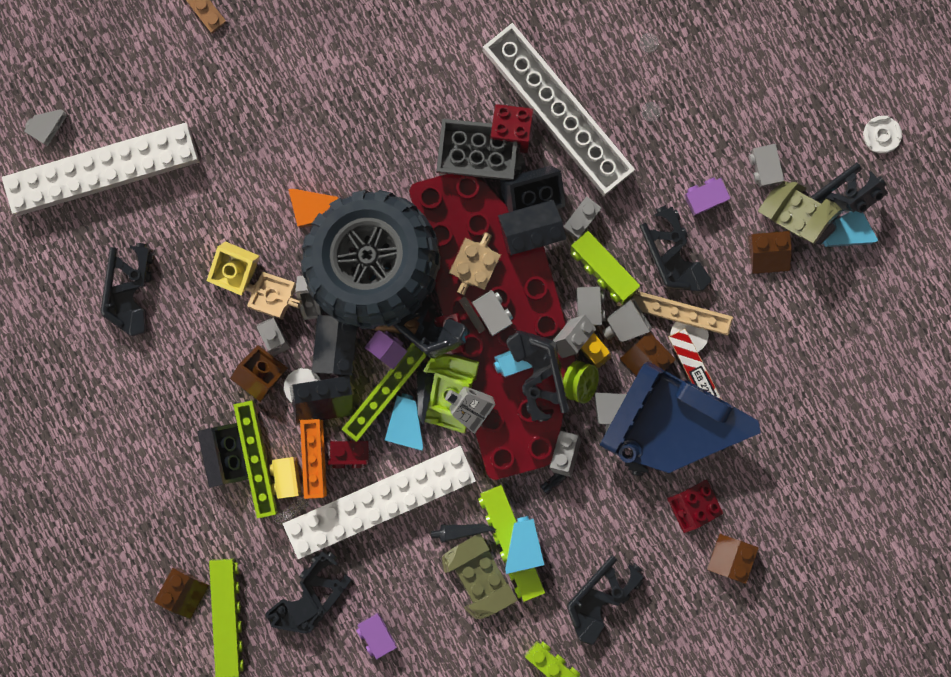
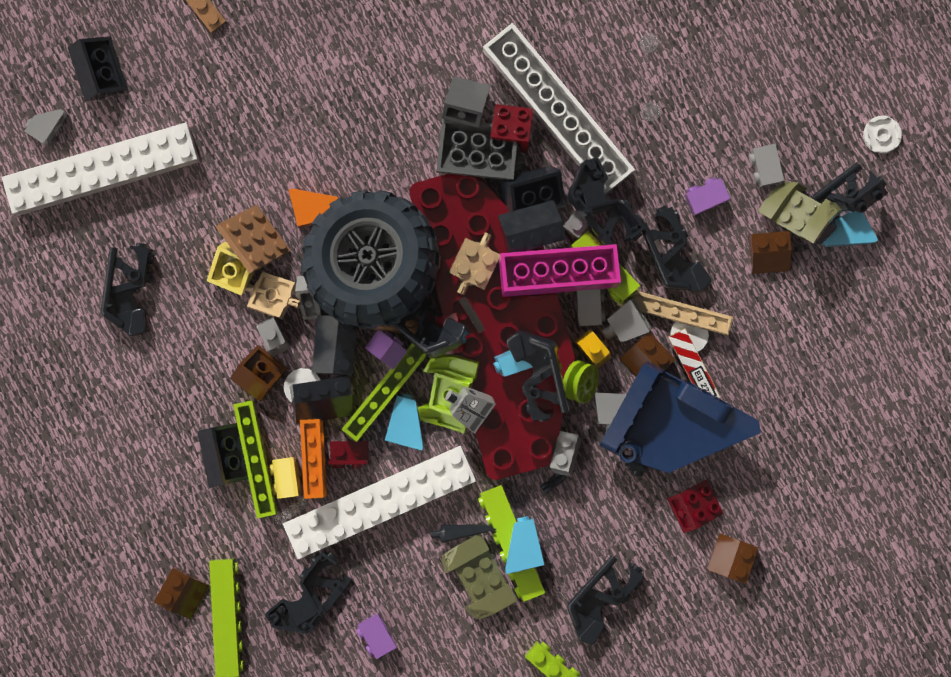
black bar [416,363,435,425] -> none
light grey brick [472,290,514,336] -> none
light grey brick [553,315,596,358] -> none
none -> black slope [67,36,128,101]
none -> medium nougat plate [216,205,291,274]
none -> dark grey brick [442,76,490,128]
none -> dark pink brick [499,244,621,297]
none -> black piece [567,157,646,245]

